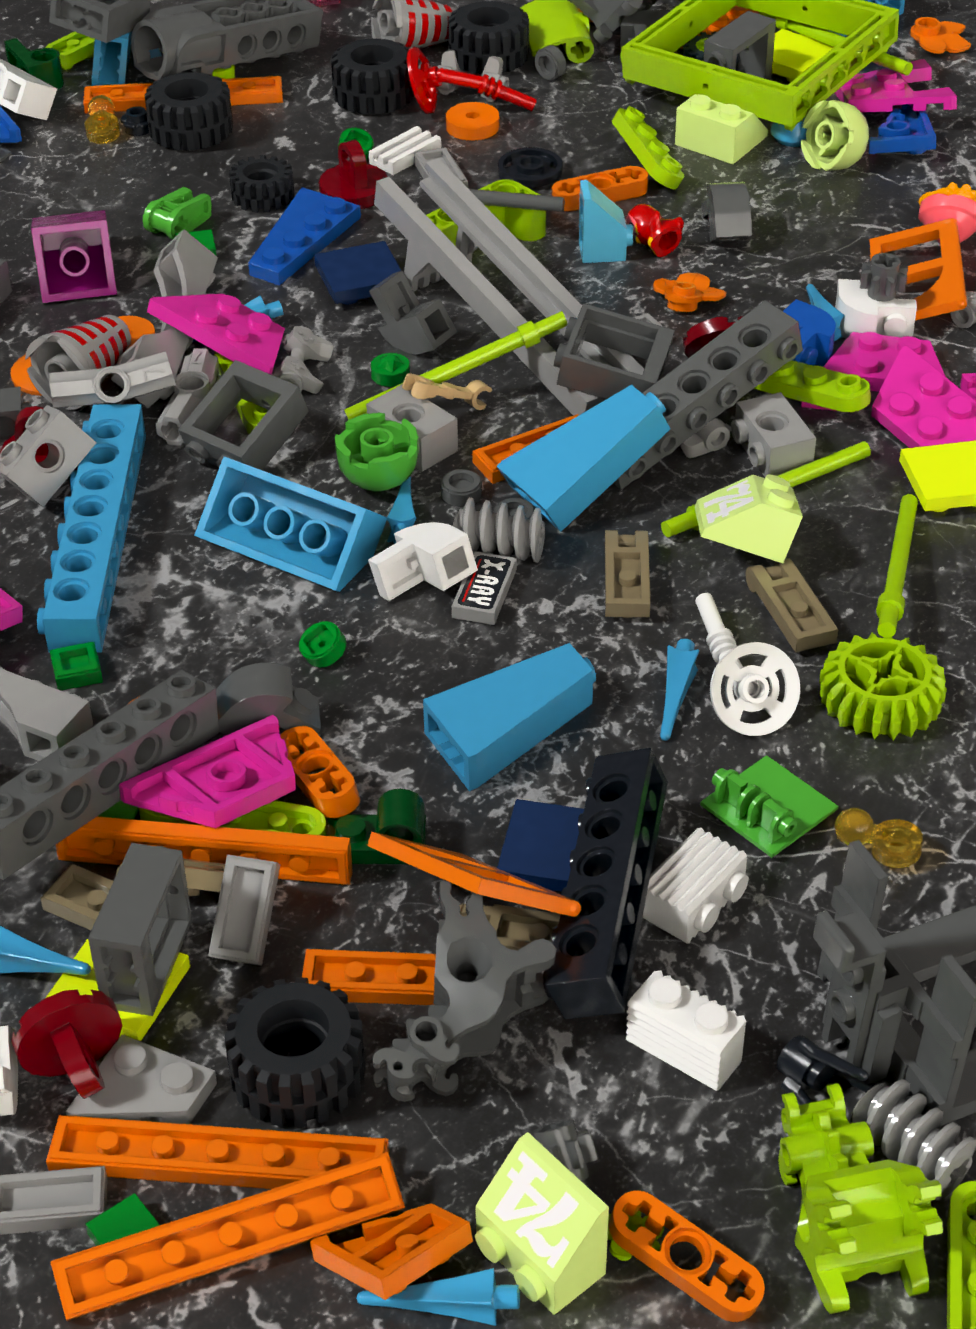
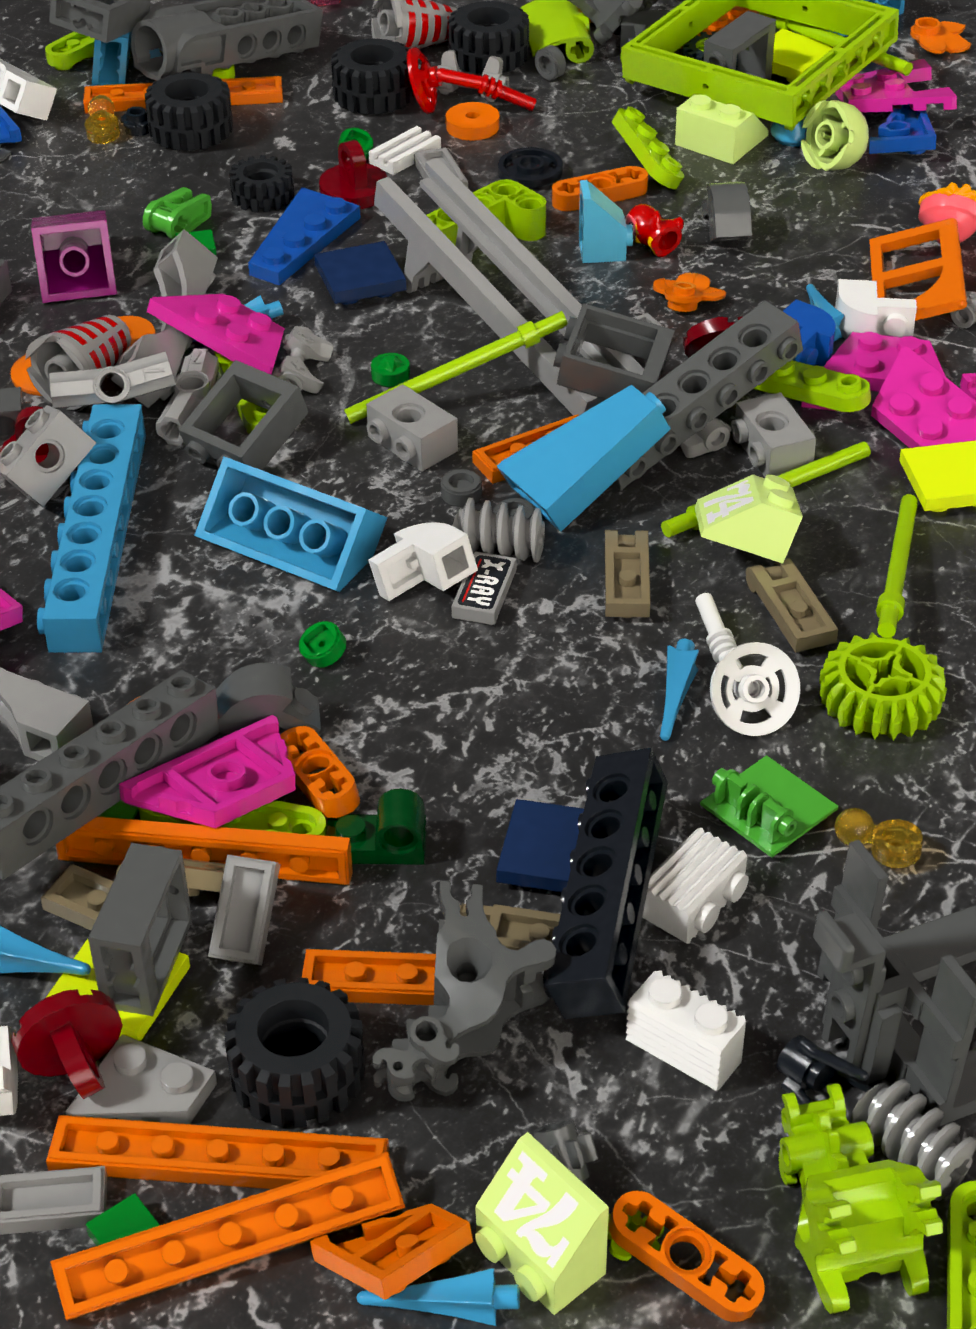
dark green plate [4,38,64,90] -> none
green tile [49,642,103,691] -> none
bright green cylinder [335,413,419,491] -> none
orange window [367,831,581,917] -> none
dark grey brick [369,270,457,355] -> none
dark azure piece [387,477,416,544] -> none
tan piece [402,373,492,410] -> none
dark azure slope [423,643,596,791] -> none
dark grey bar [469,189,565,212] -> none
dark grey gear [860,253,908,302] -> none

